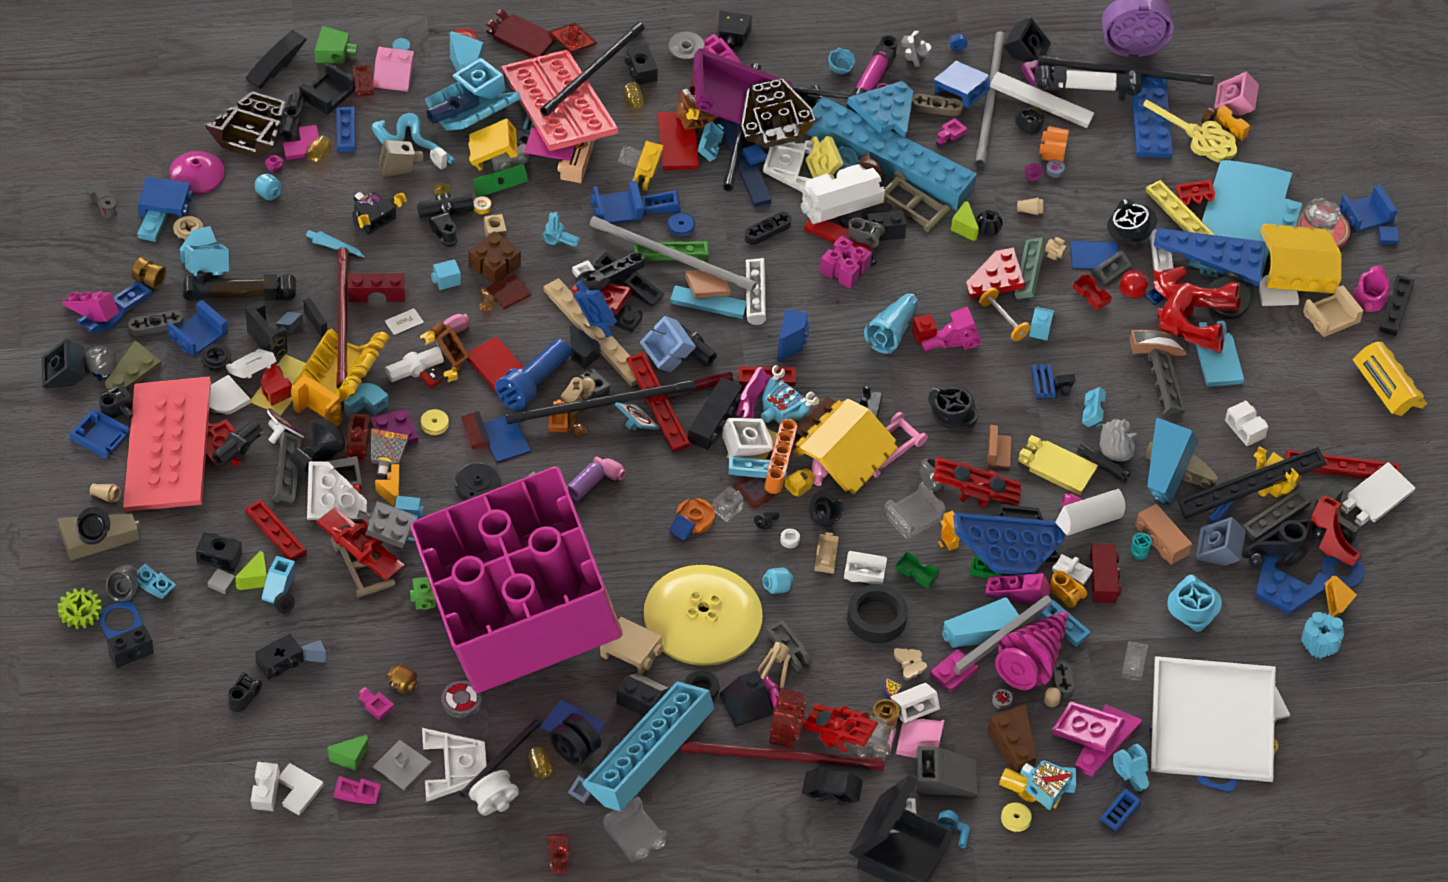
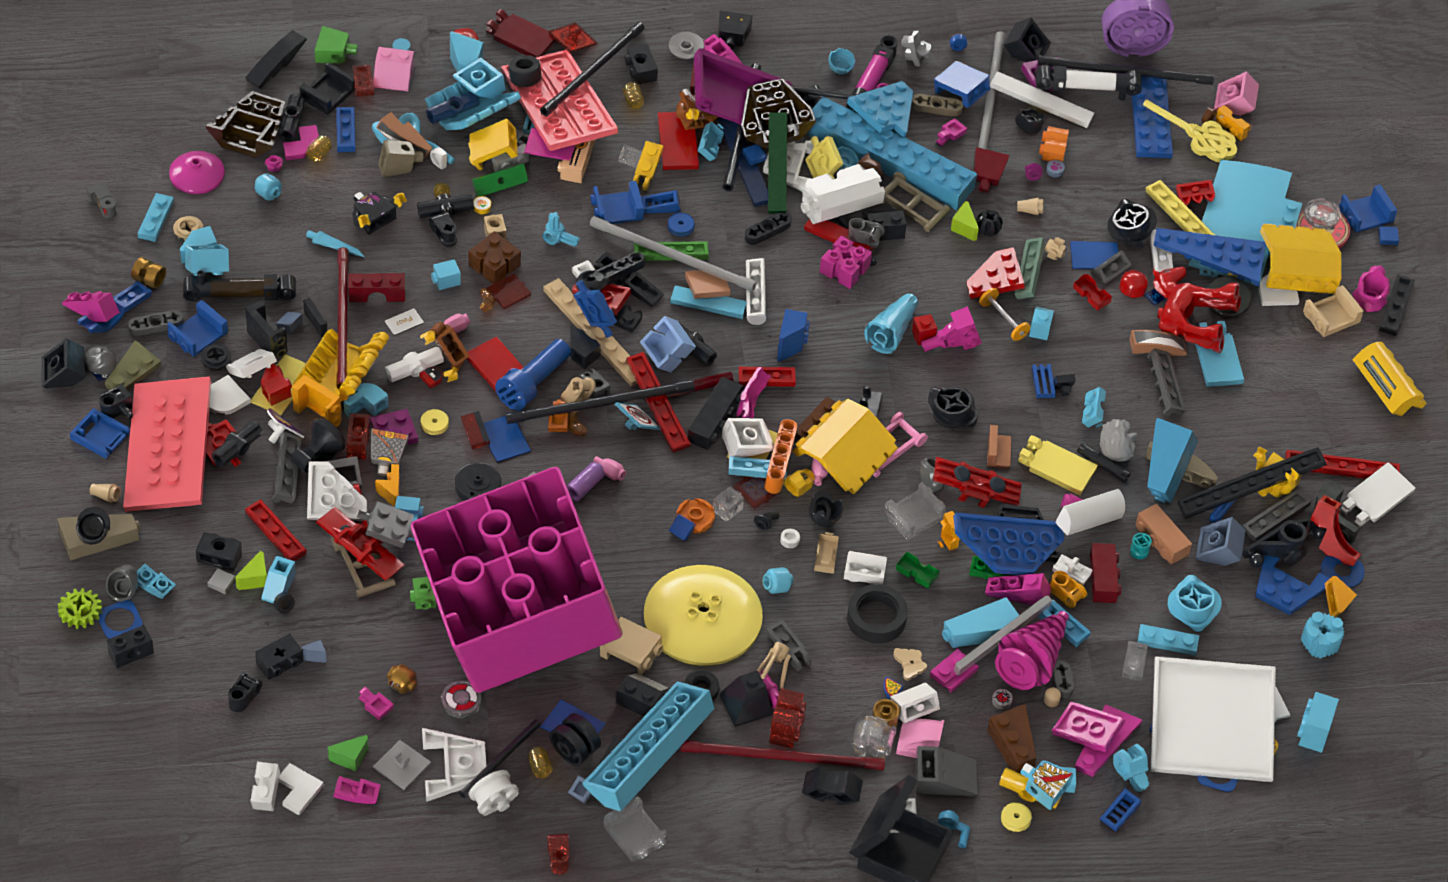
blue panel [138,177,193,219] -> none
torso [761,365,819,424] -> none
red piece [802,704,878,753] -> none
white brick [1225,401,1268,447] -> none
none -> nougat slope [376,112,432,158]
none -> black tyre [508,55,541,87]
none -> dark green tile [768,113,787,214]
none -> dark red torso [973,147,1010,193]
none -> medium azure plate [1137,624,1199,656]
none -> medium azure brick [1297,692,1339,753]

